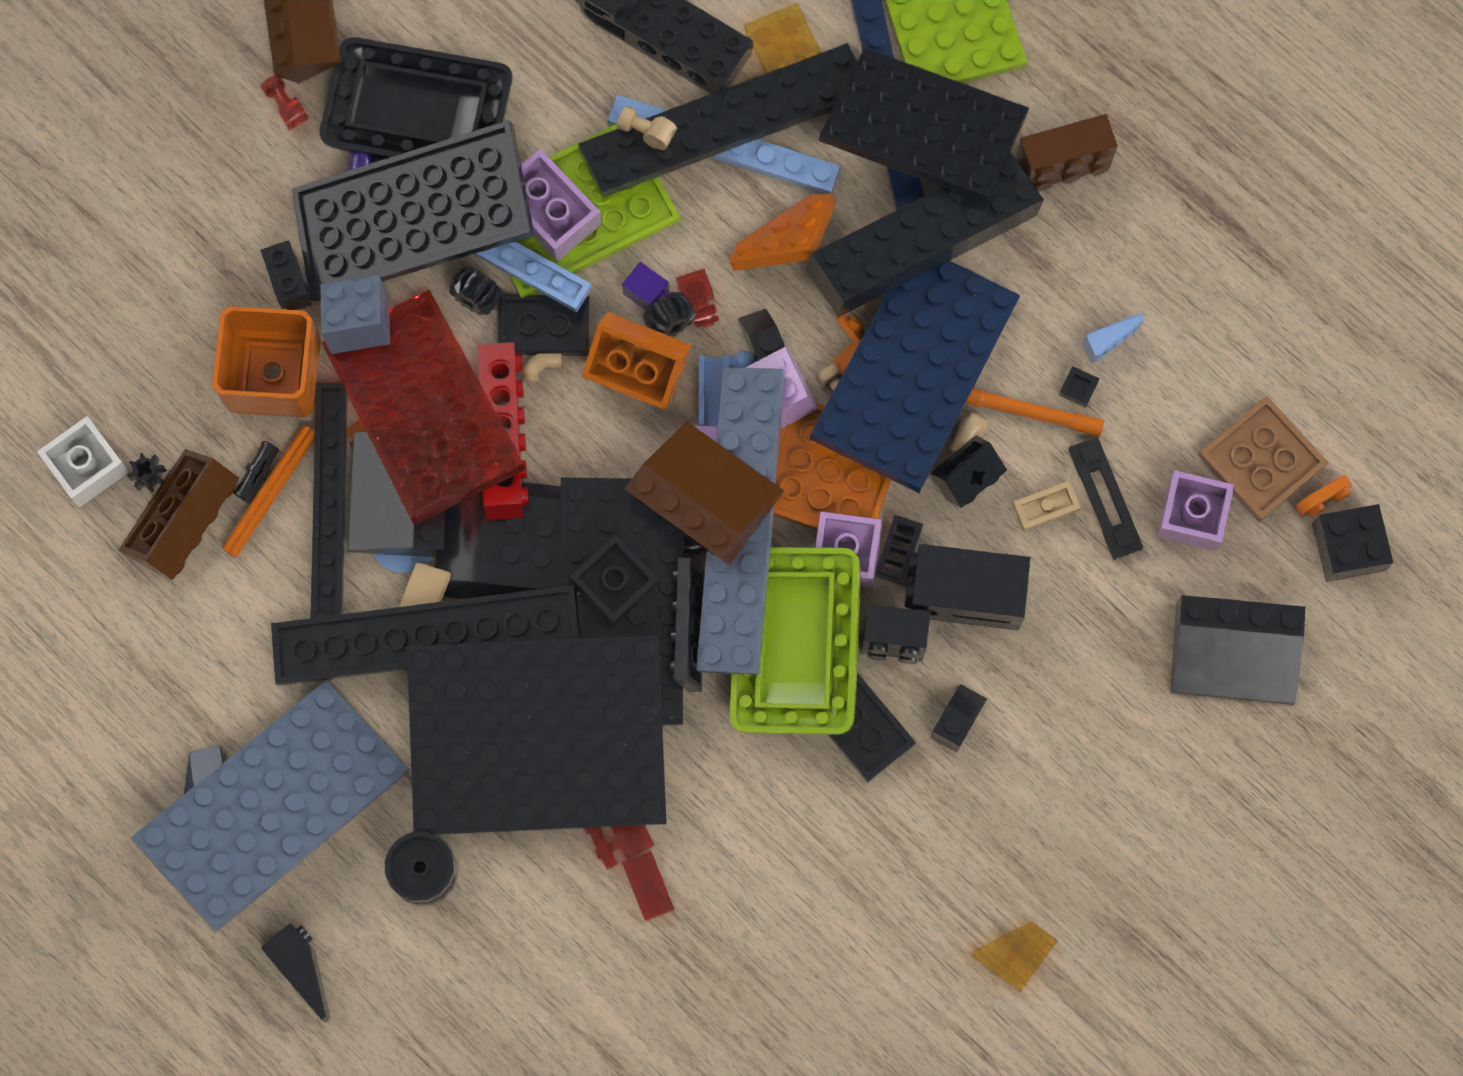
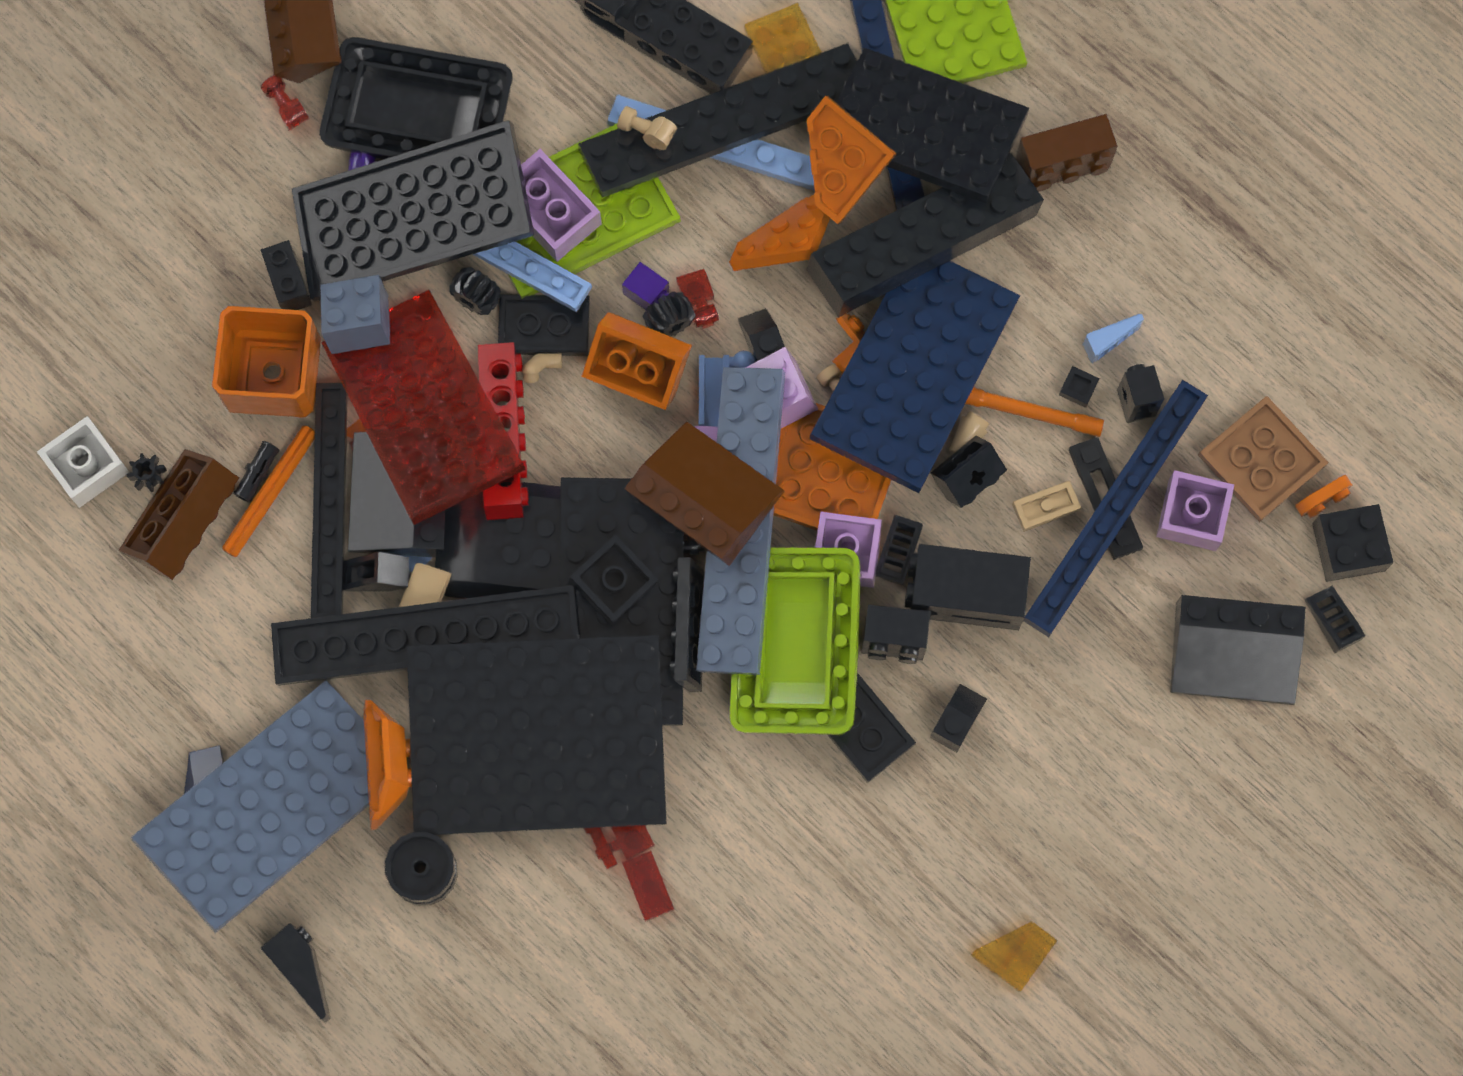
none -> black slope [344,552,410,592]
none -> orange wedge [363,700,412,830]
none -> orange plate [807,96,897,224]
none -> dark blue plate [1023,379,1208,637]
none -> black brick [1117,364,1164,423]
none -> black slope [1305,585,1366,653]

